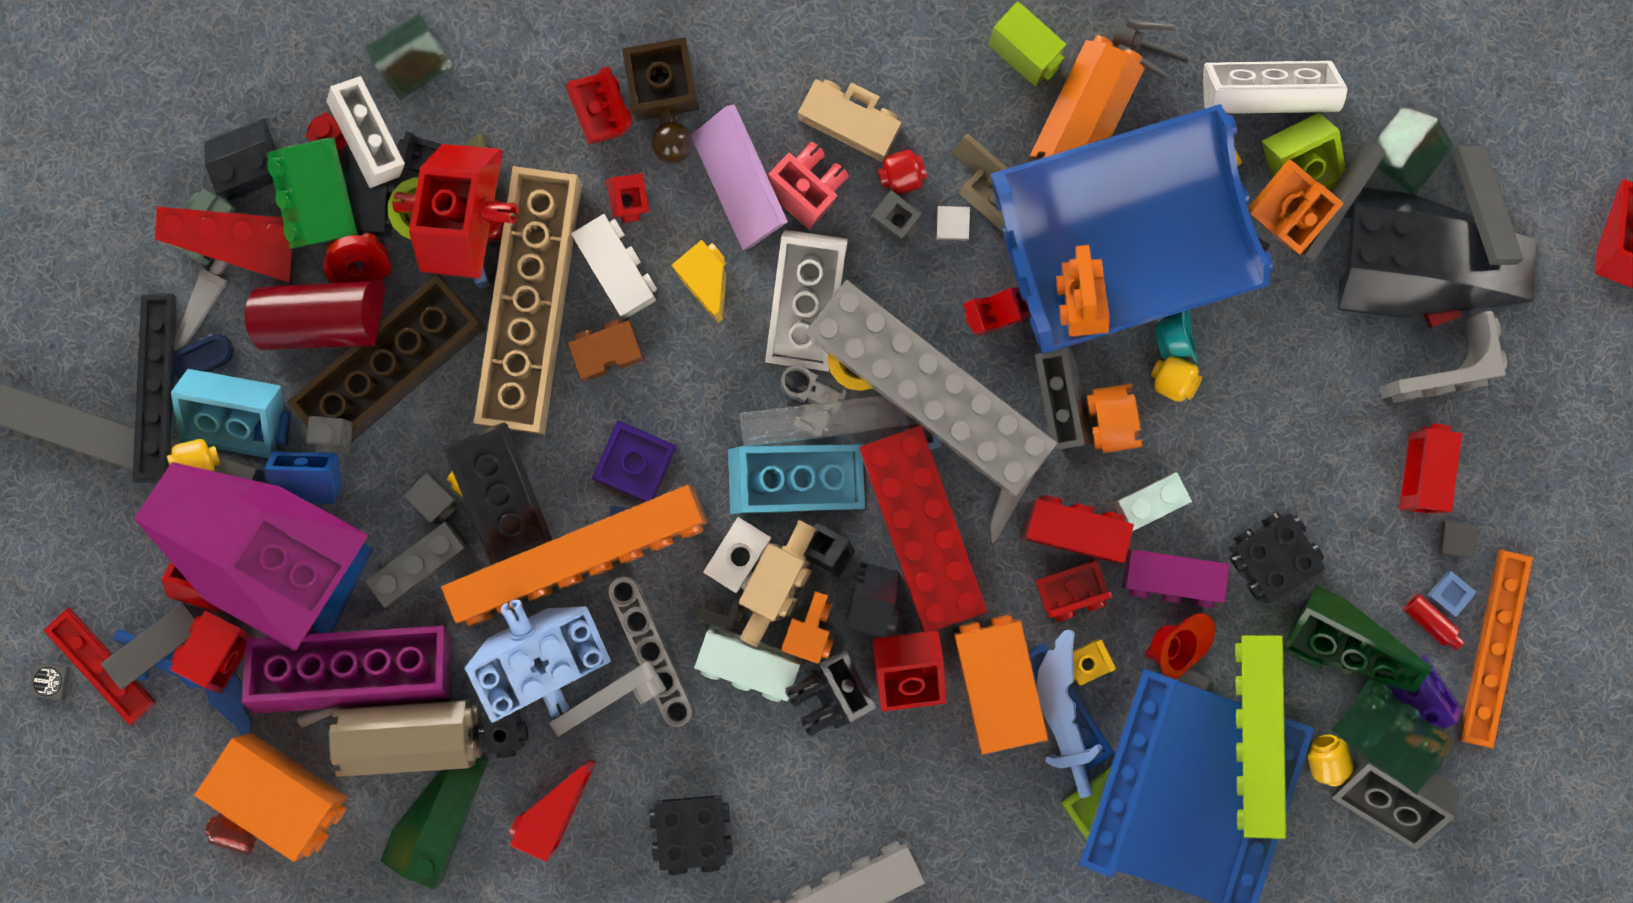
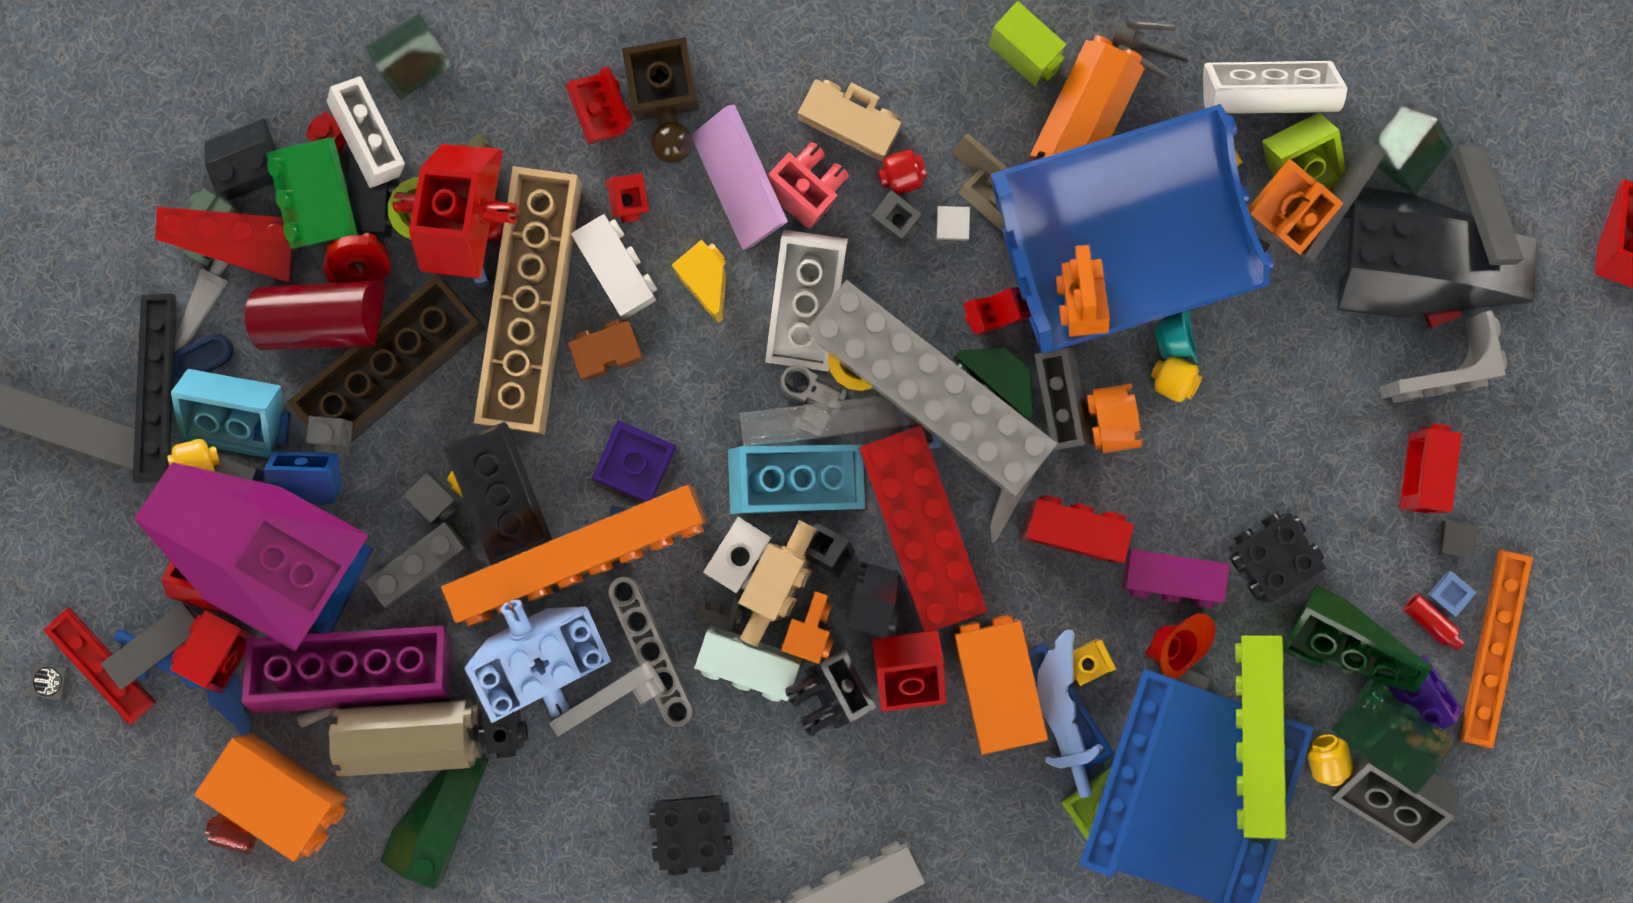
black bracket [397,131,442,173] -> none
red slope [509,759,596,862] -> none
red bracket [1034,560,1113,622] -> none
light aqua brick [1113,472,1192,531] -> none
none -> dark green slope [953,348,1033,420]

